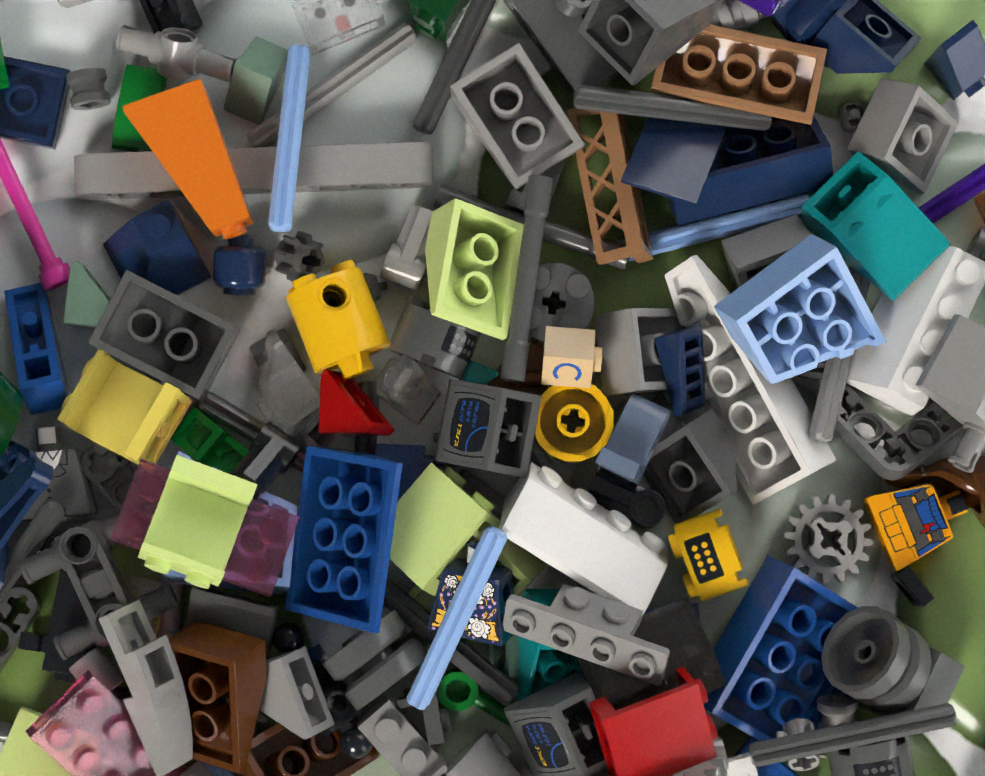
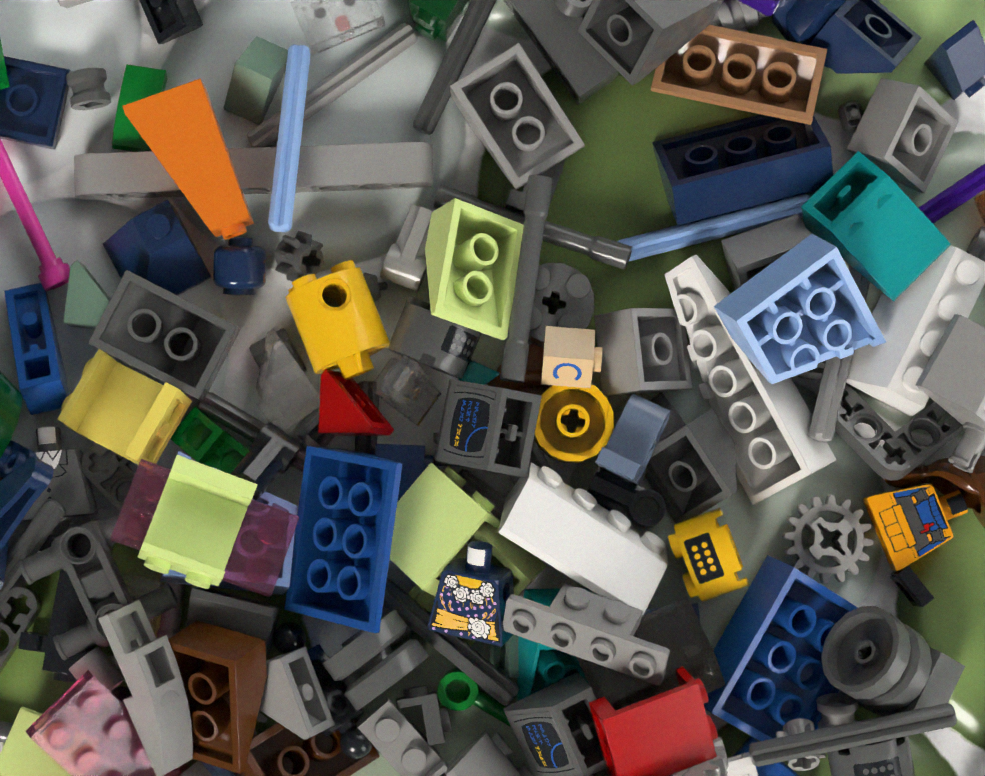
light grey pin [115,25,238,83] -> none
light blue axle [406,526,507,710] -> none
medium nougat fence [567,108,654,265] -> none
dark grey axle [573,84,772,131] -> none
dark blue window [621,93,729,206] -> none
dark blue slope [654,325,705,417] -> none

